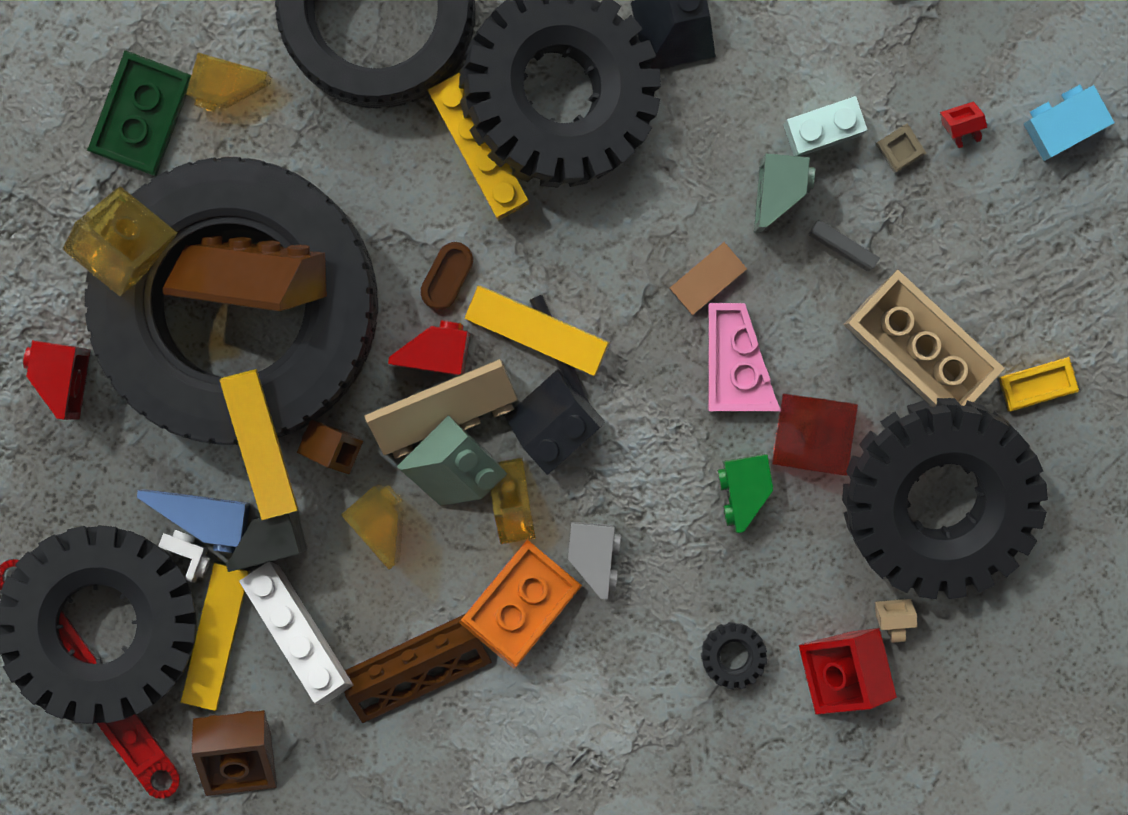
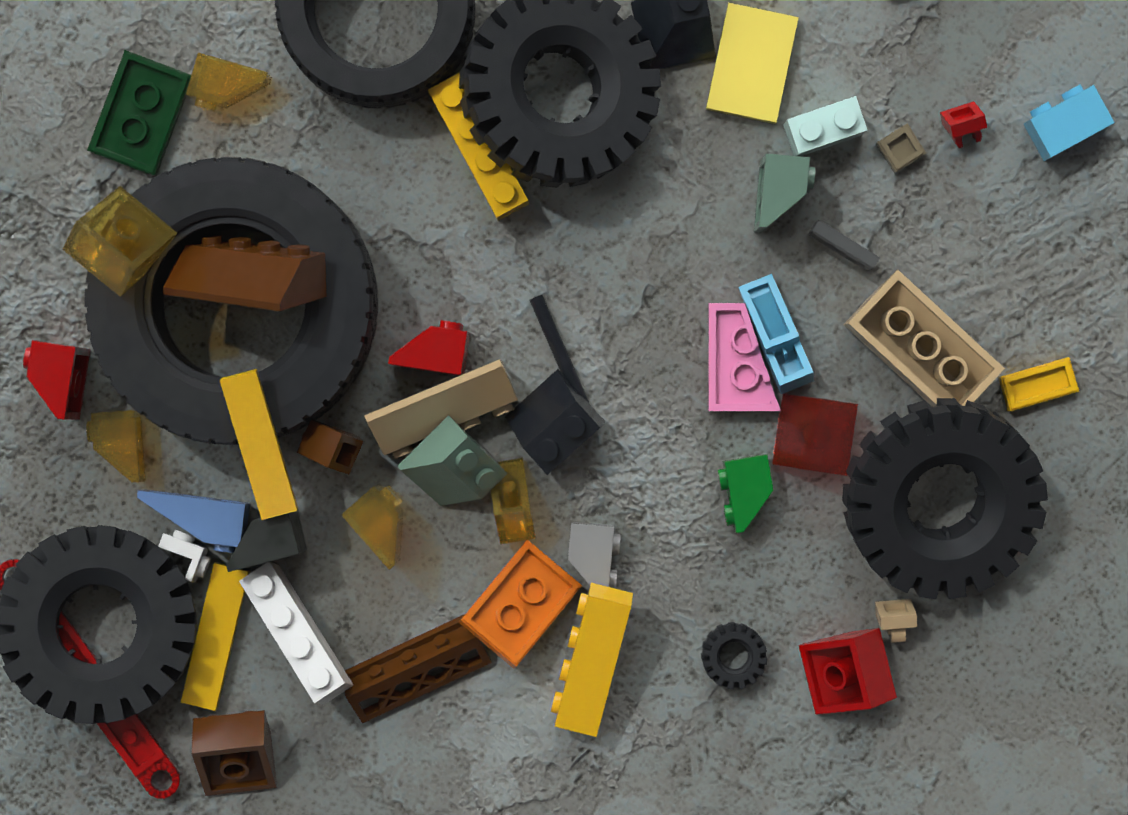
reddish brown tile [421,242,474,310] -> none
yellow tile [464,285,610,376] -> none
medium nougat tile [669,242,747,315] -> none
none -> clear yellow slope [86,410,146,483]
none -> yellow brick [551,583,633,737]
none -> light yellow tile [706,2,799,124]
none -> medium azure slope [738,274,814,394]

